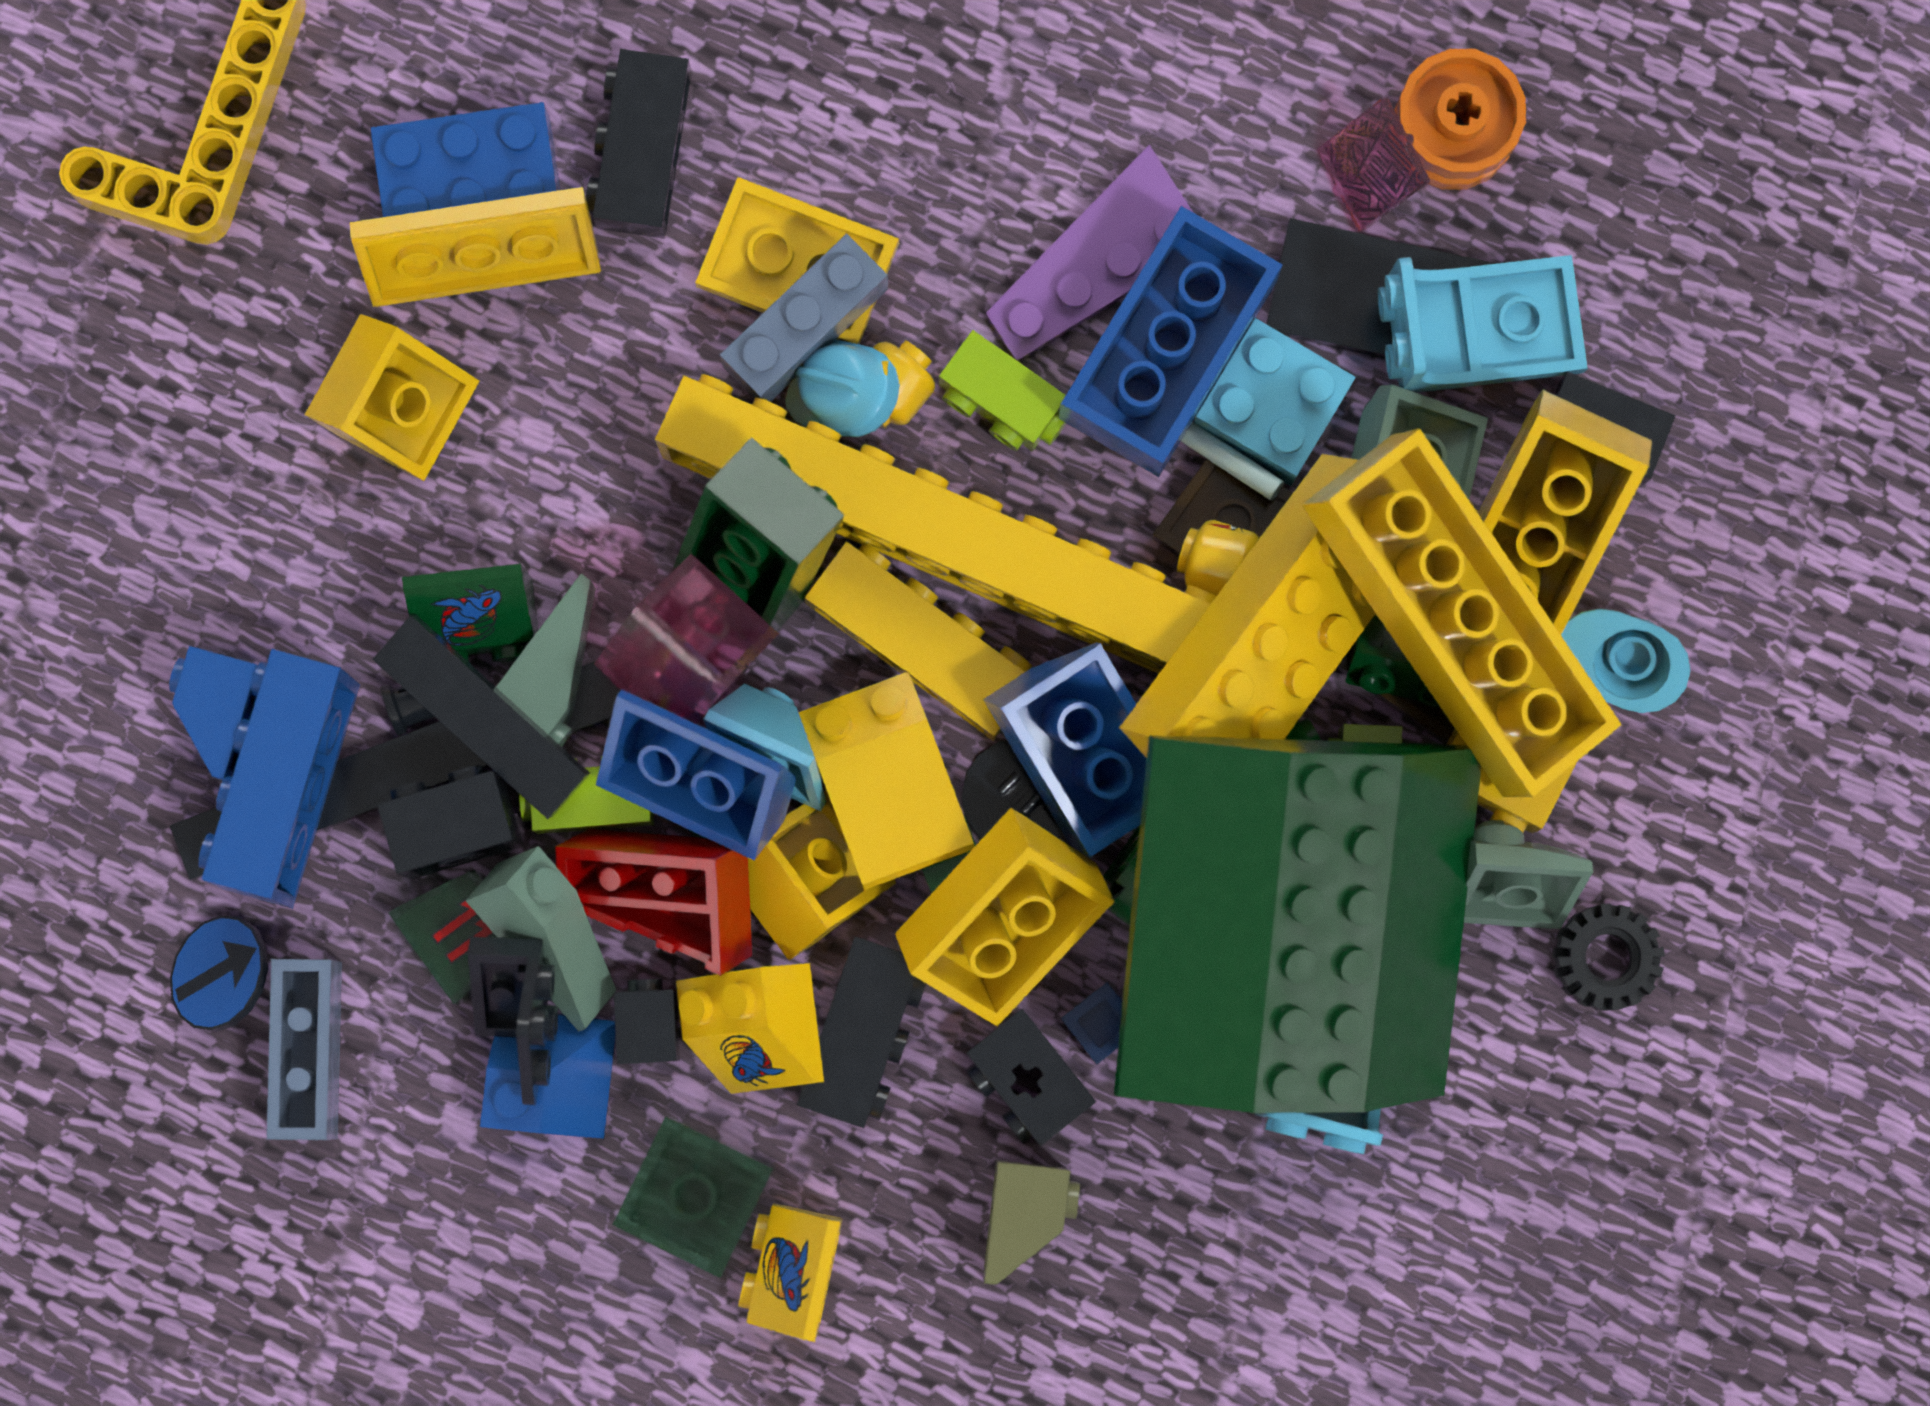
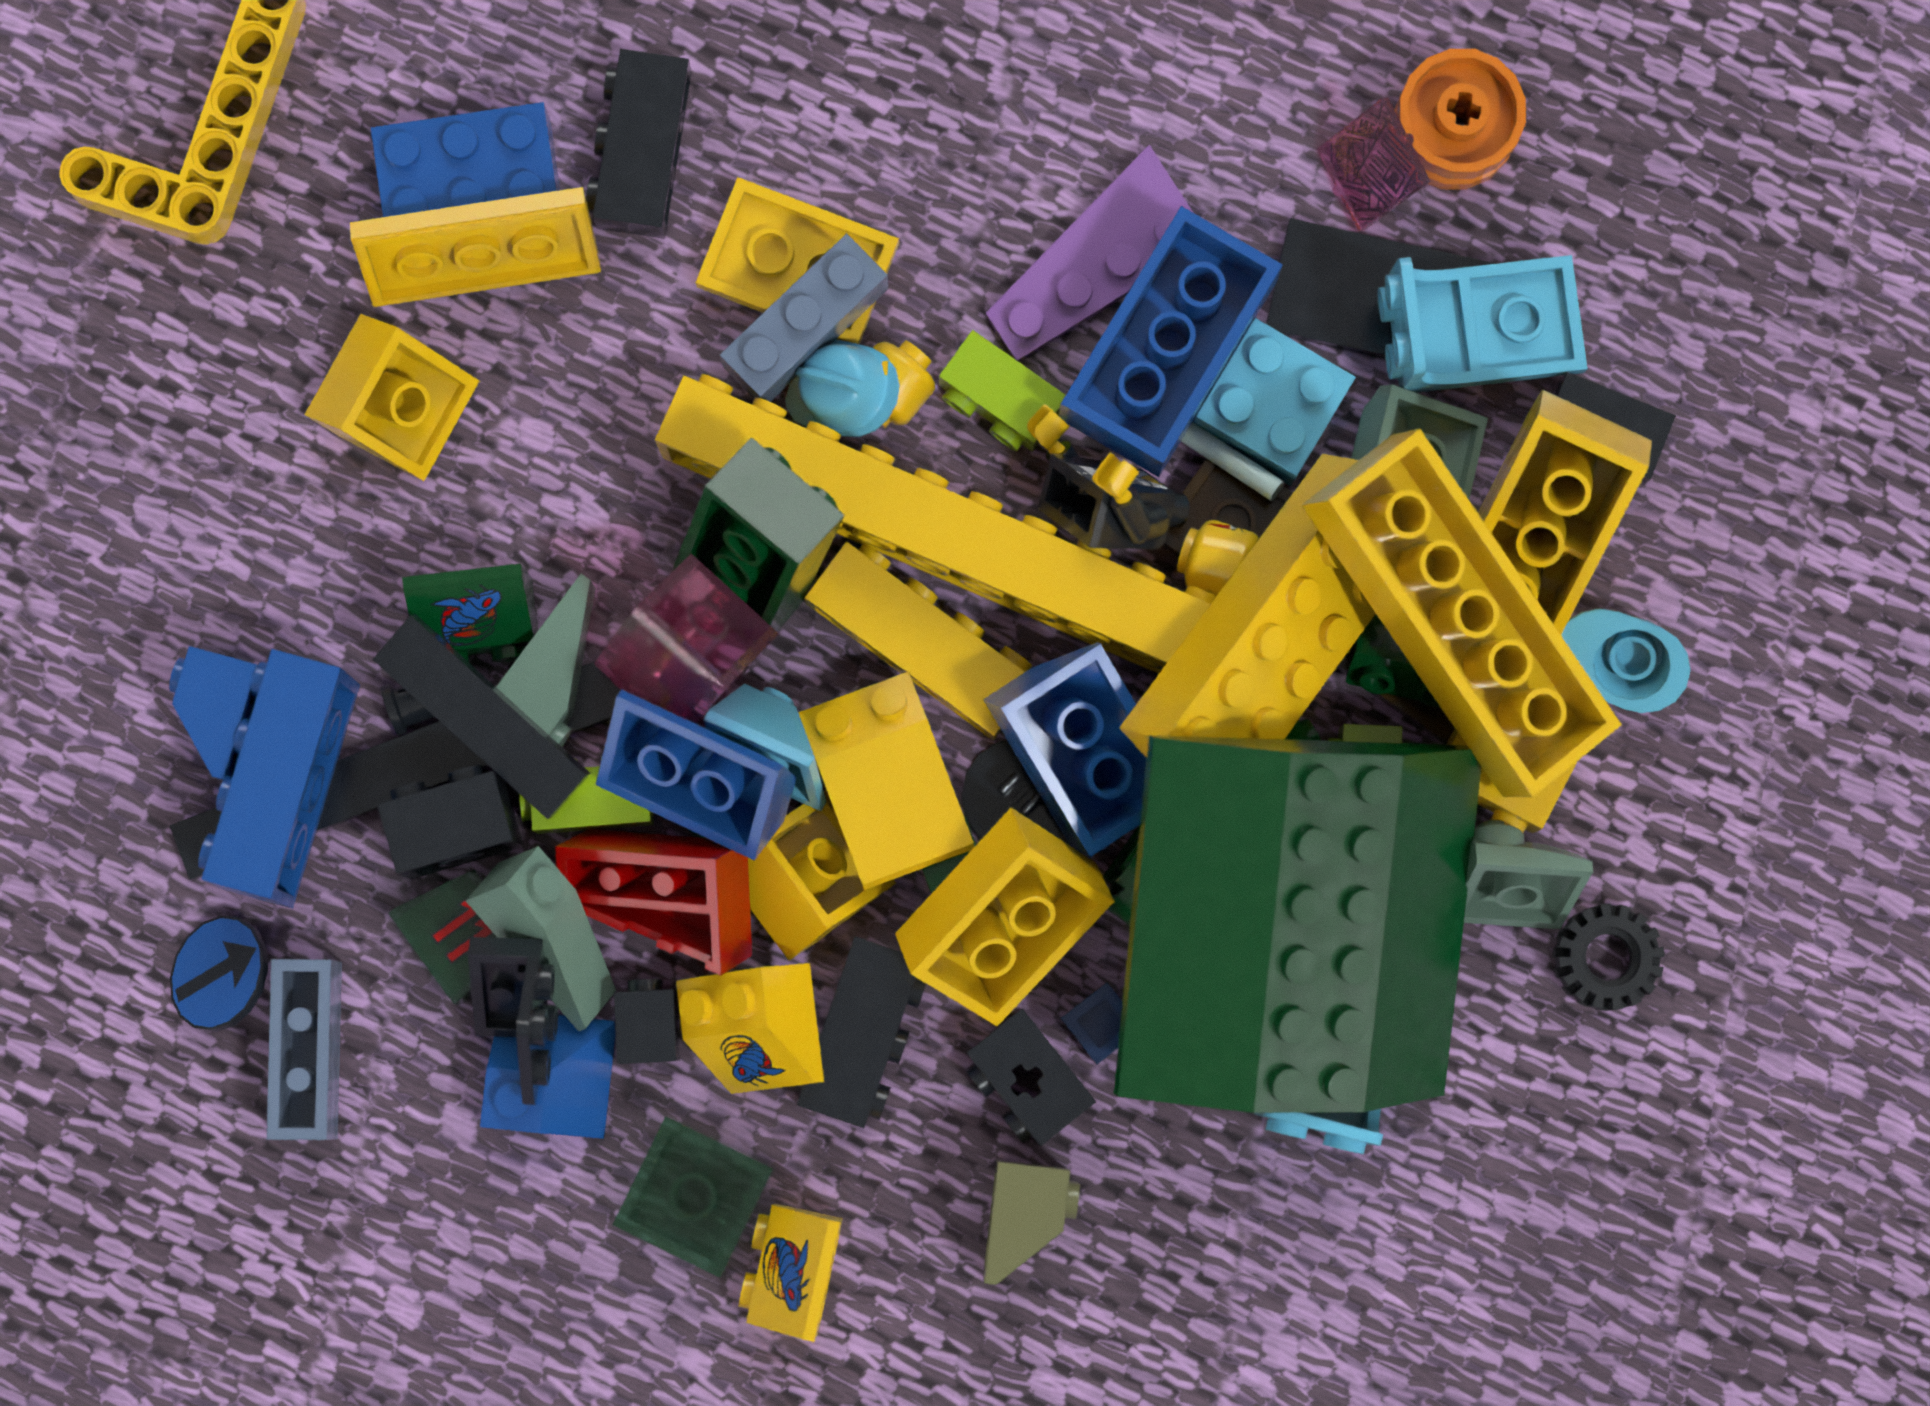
none -> black torso [1027,404,1190,549]

